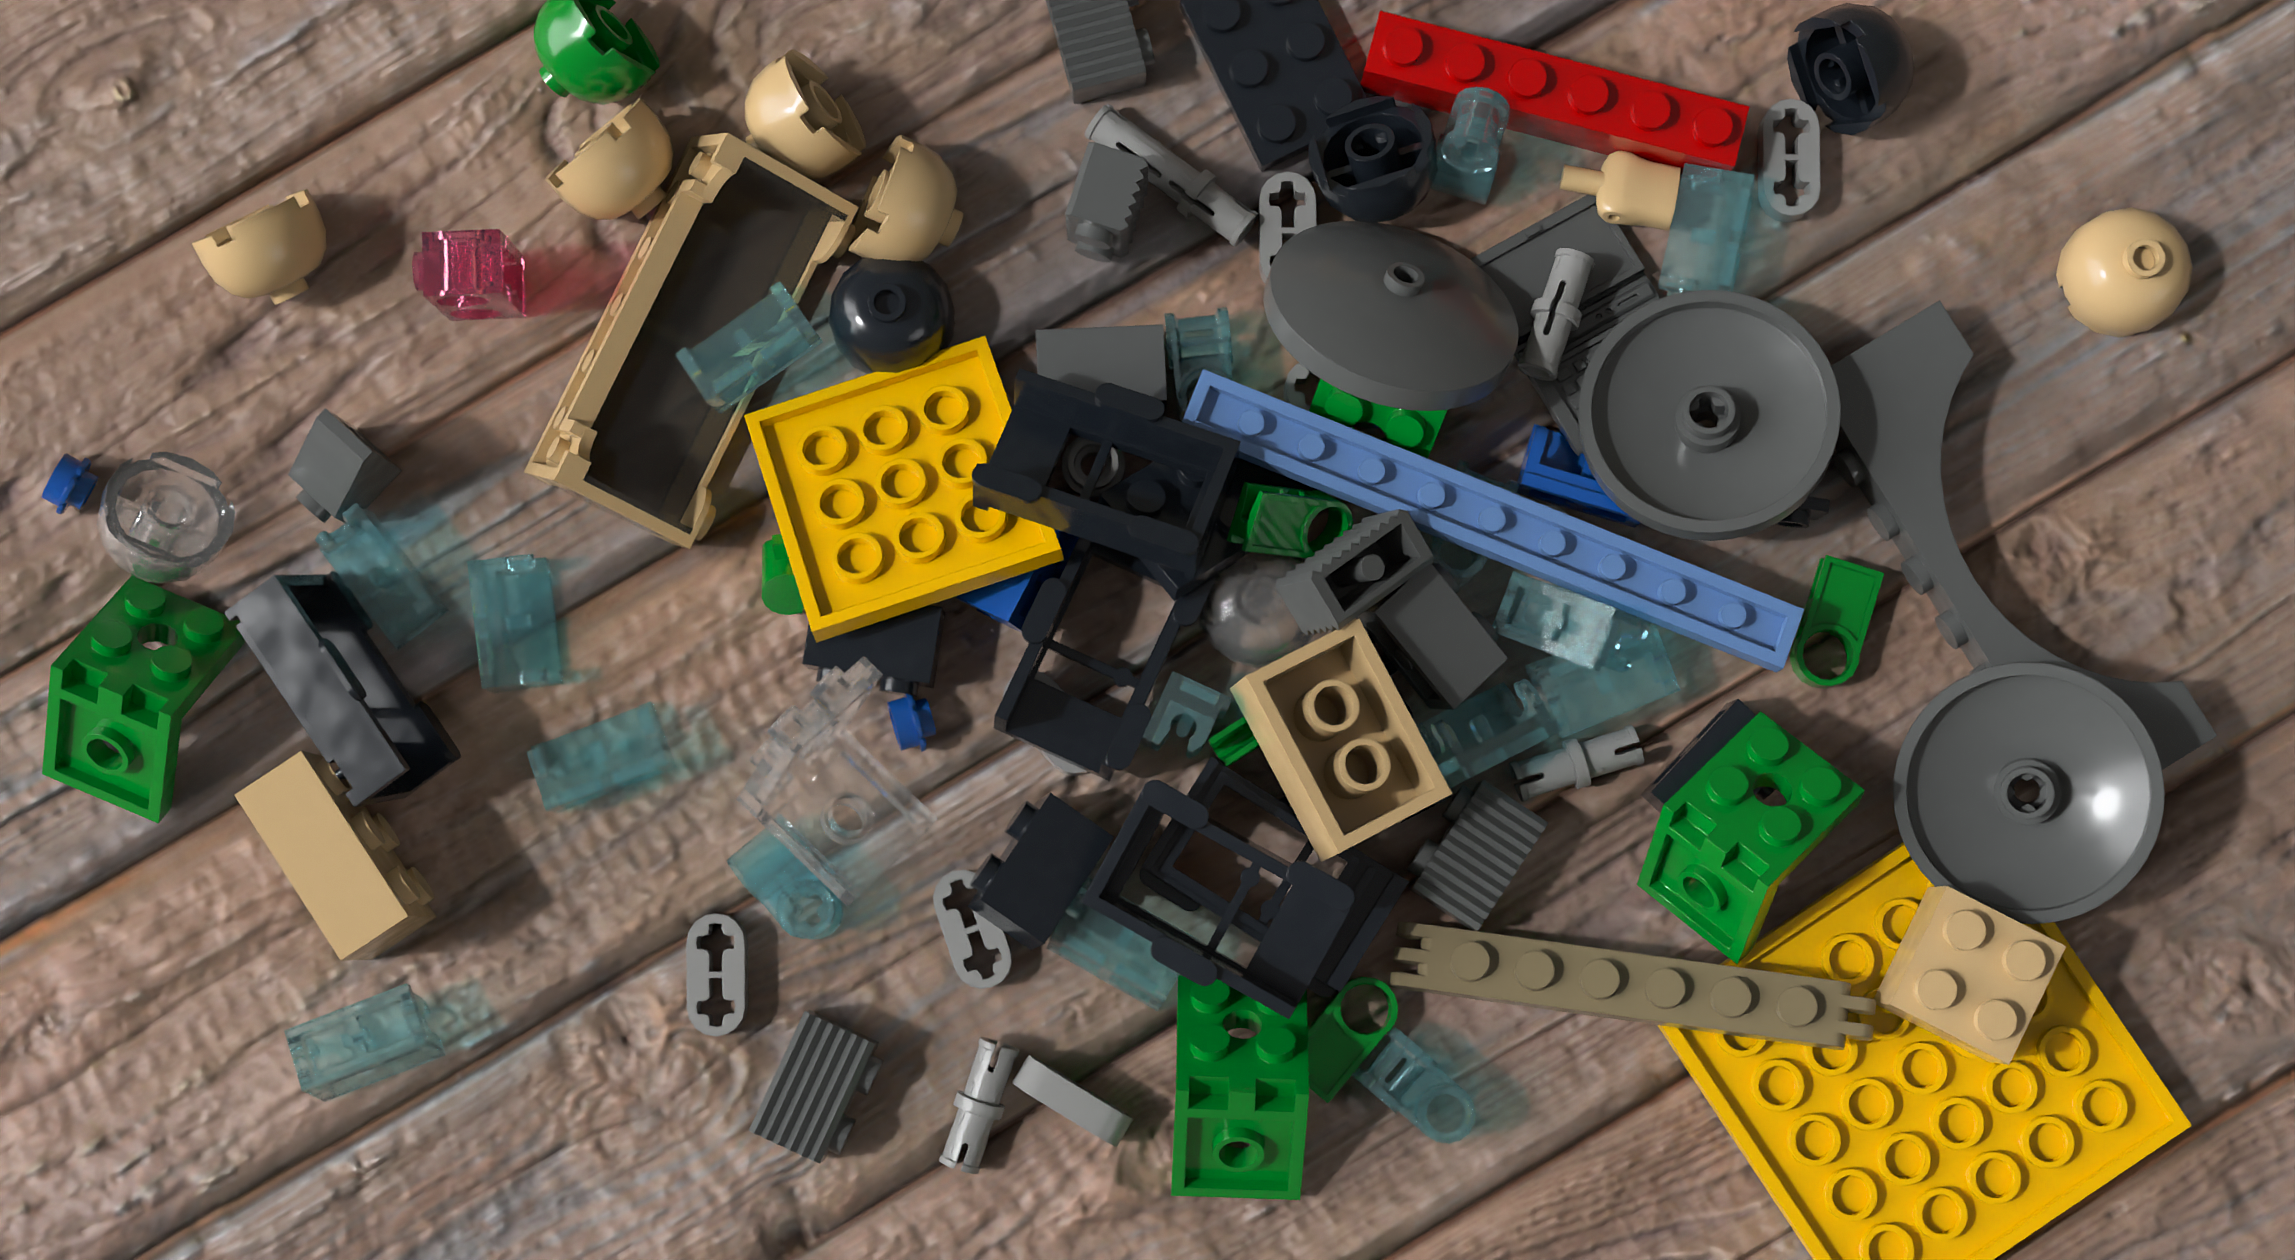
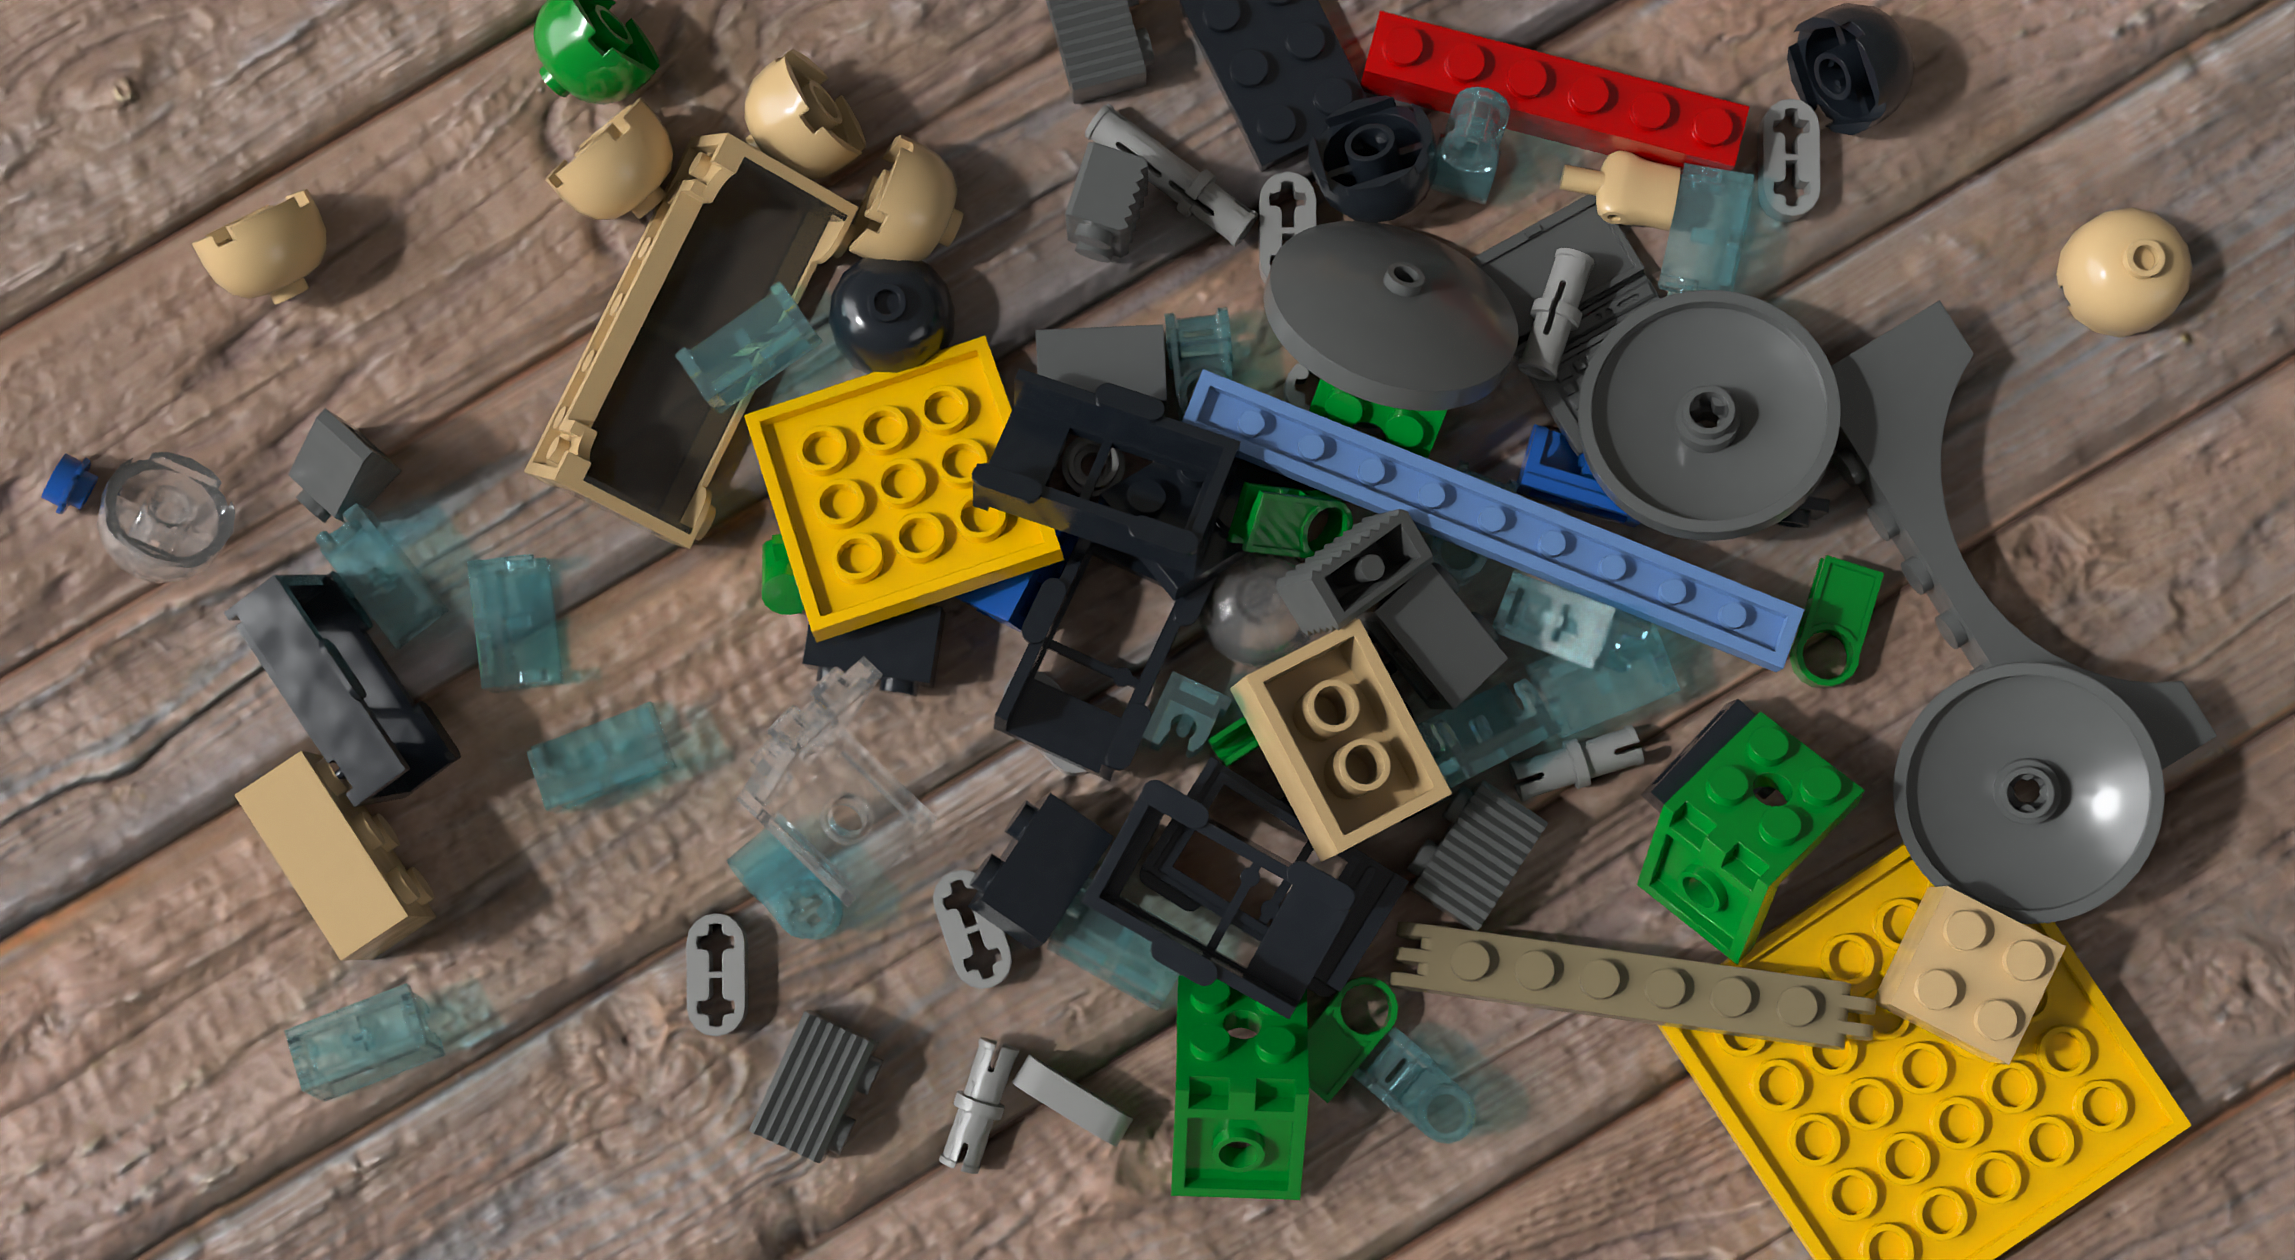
green bracket [42,576,246,824] -> none
clear pink brick [412,229,526,321] -> none
blue plate [887,694,936,752] -> none

